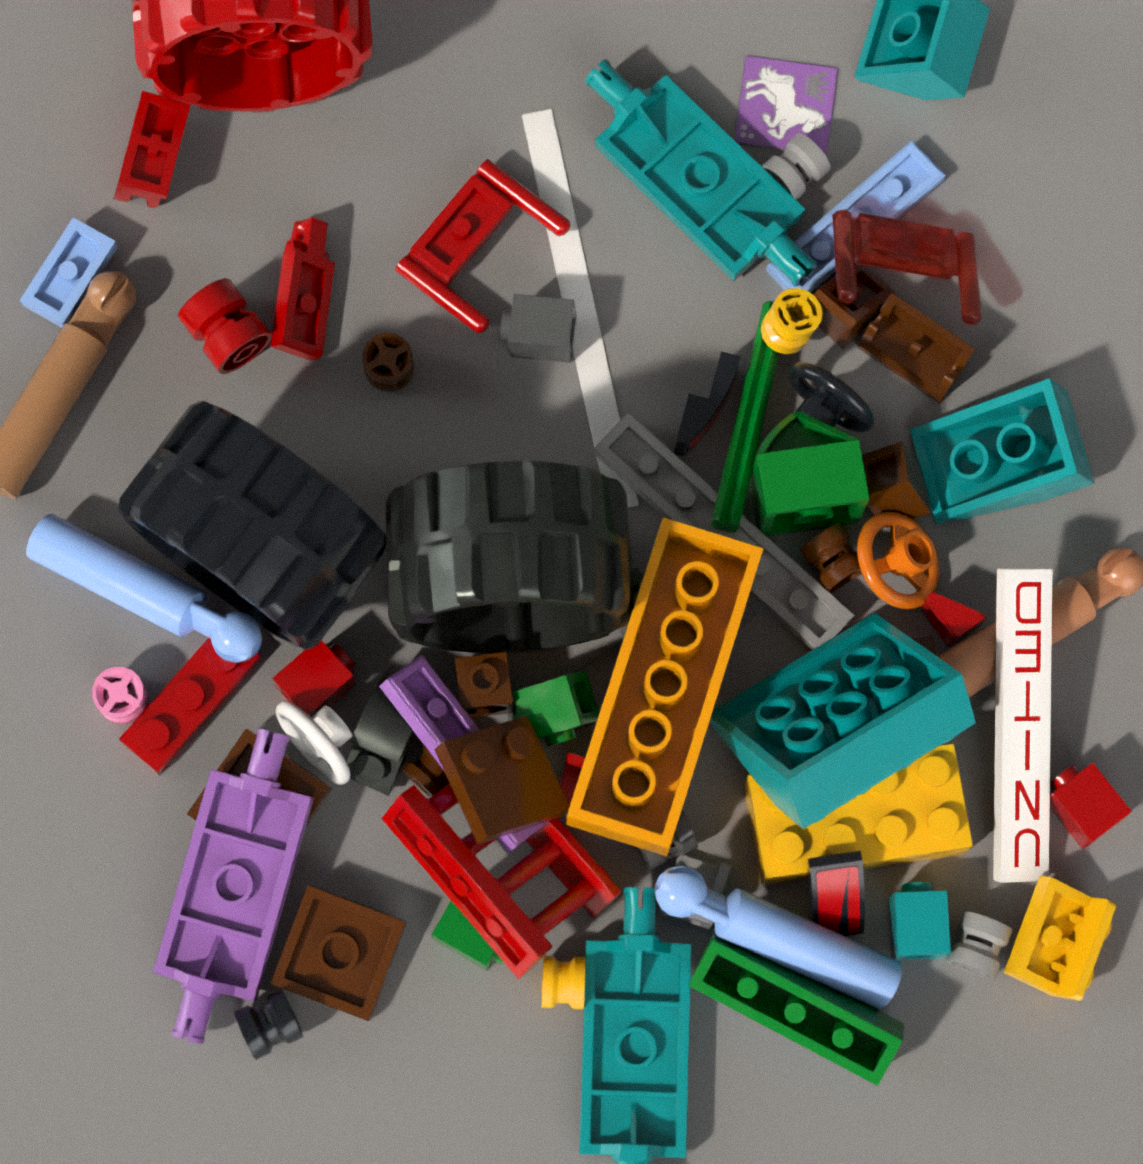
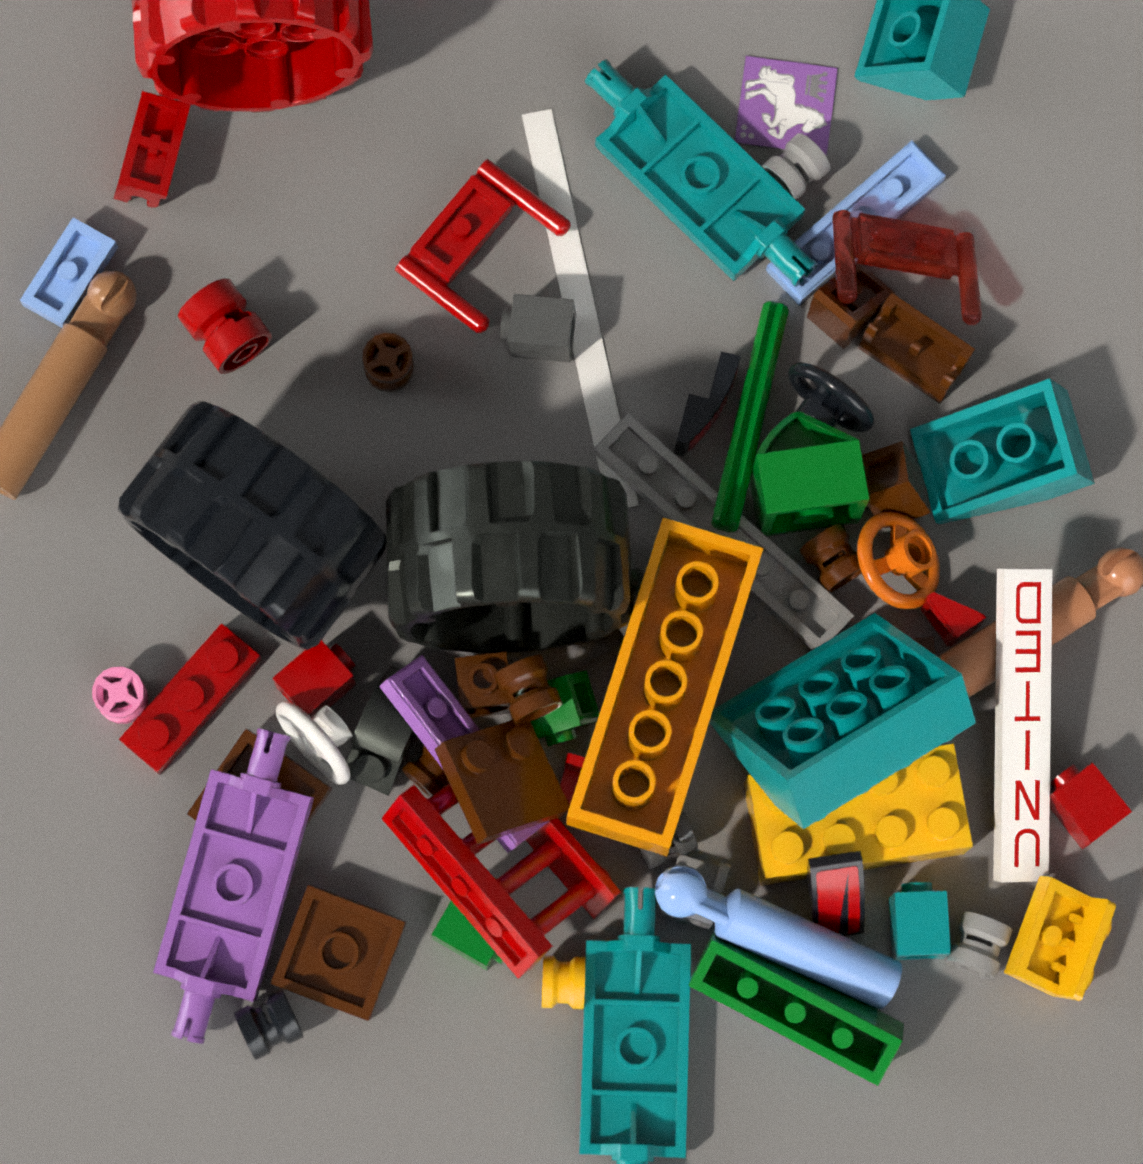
light blue piece [26,514,262,663] -> none
red hinge [270,217,335,361] -> none
yellow wheel [761,288,822,354] -> none
none -> reddish brown wheel [494,655,563,725]

